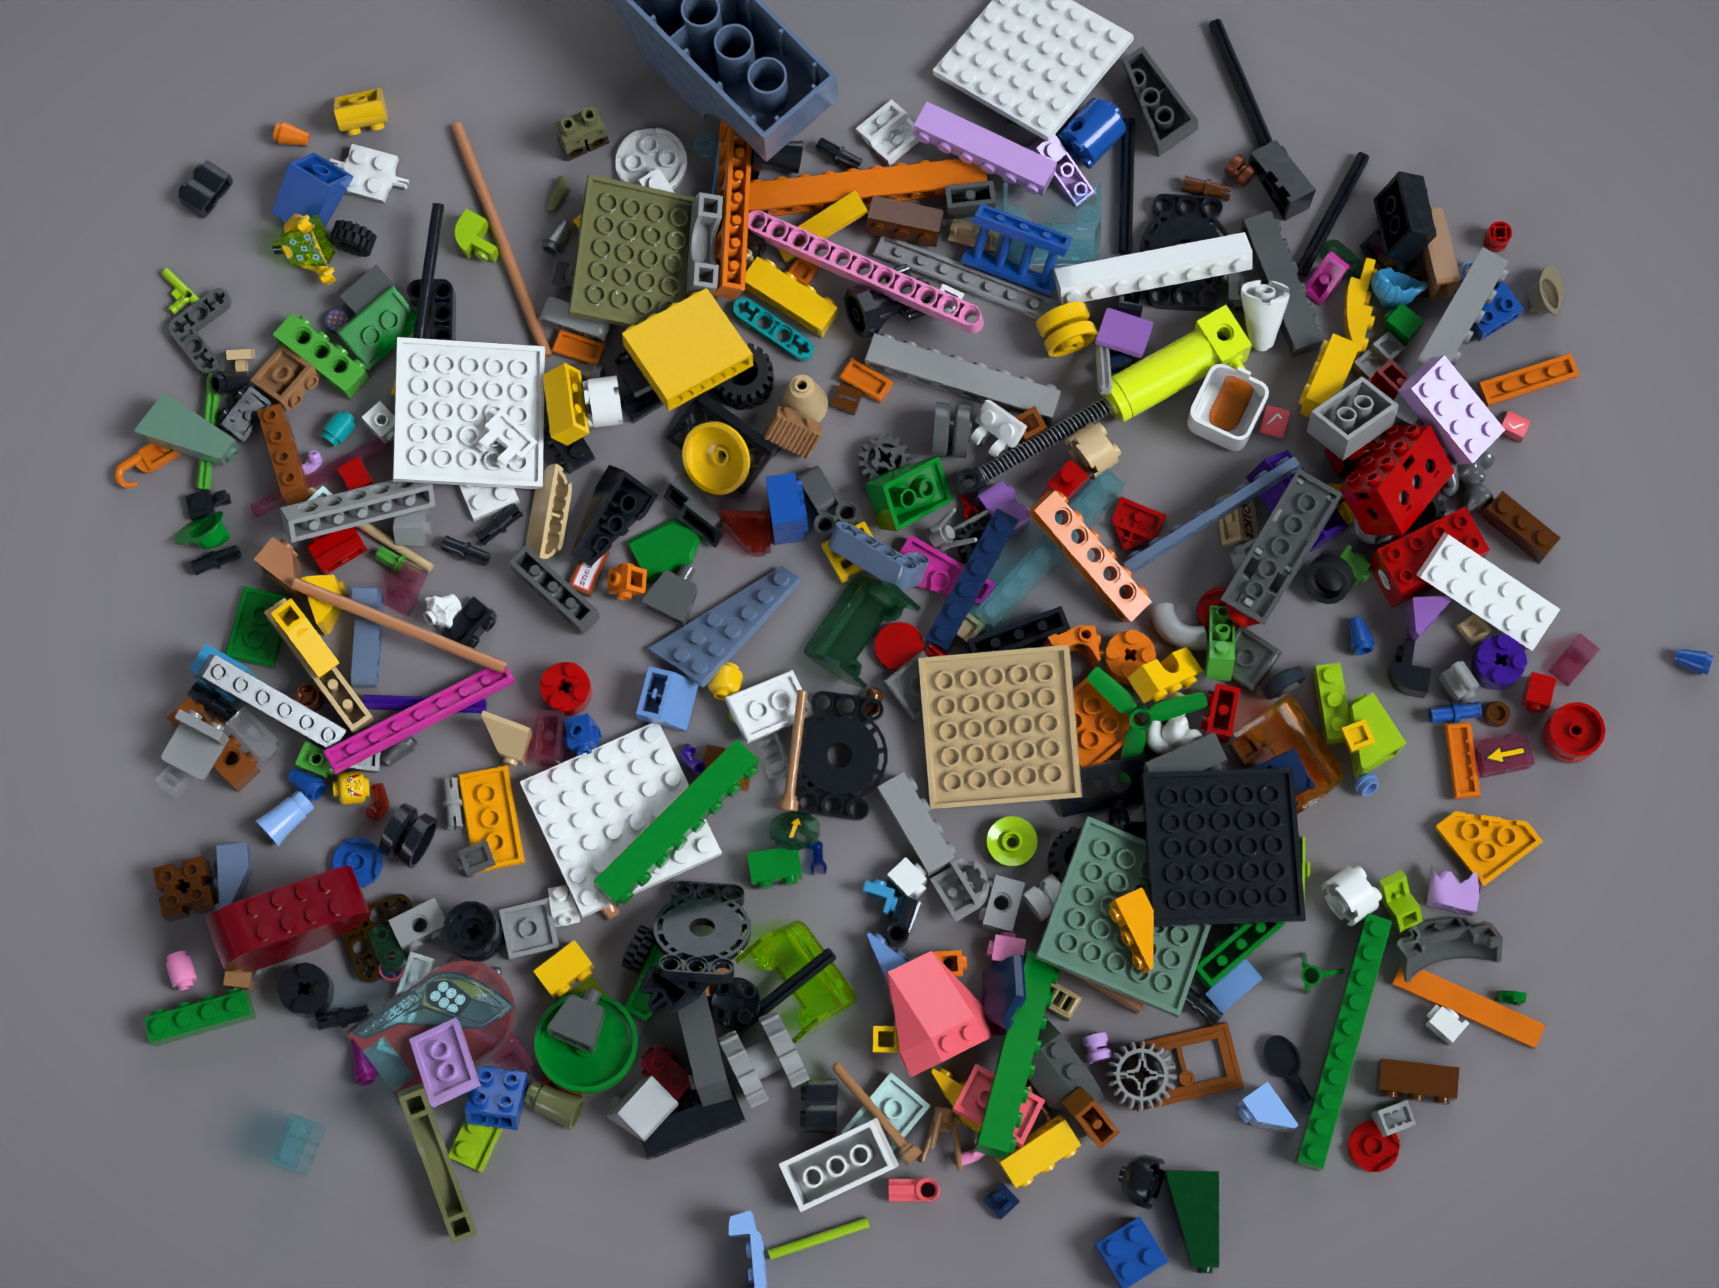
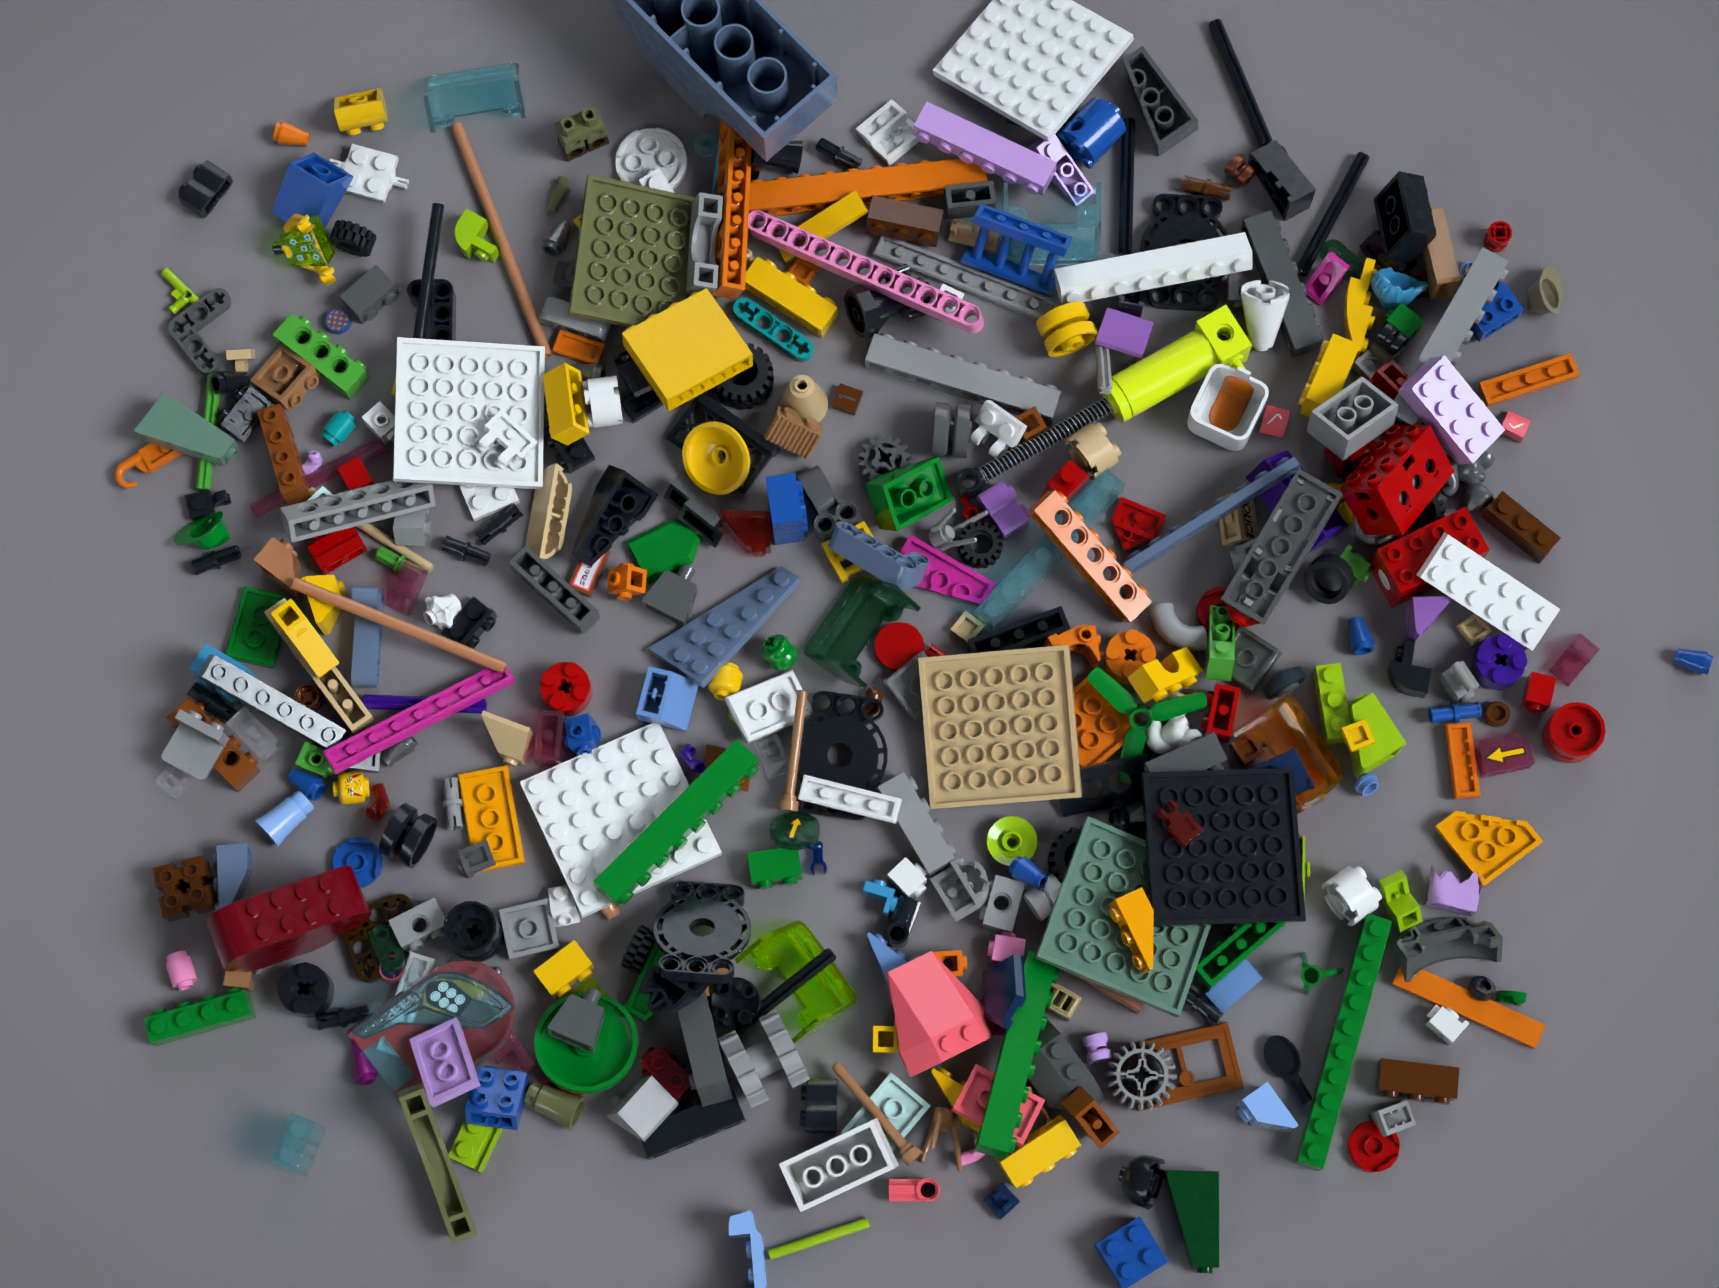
green tile [336,285,416,370] -> none
black slope [747,231,766,261] -> none
orange tile [839,358,893,404] -> none
dark blue plate [925,508,1019,651] -> none
dark blue cone [1110,351,1134,373] -> none
none -> clear light blue windscreen [423,63,526,133]
none -> green piece [761,634,798,671]
none -> white tile [798,775,902,824]
none -> blue cone [1009,856,1048,889]
none -> clear red plate [1157,799,1204,847]
none -> black wheel [1374,322,1409,356]
none -> black tile [1468,976,1496,1001]

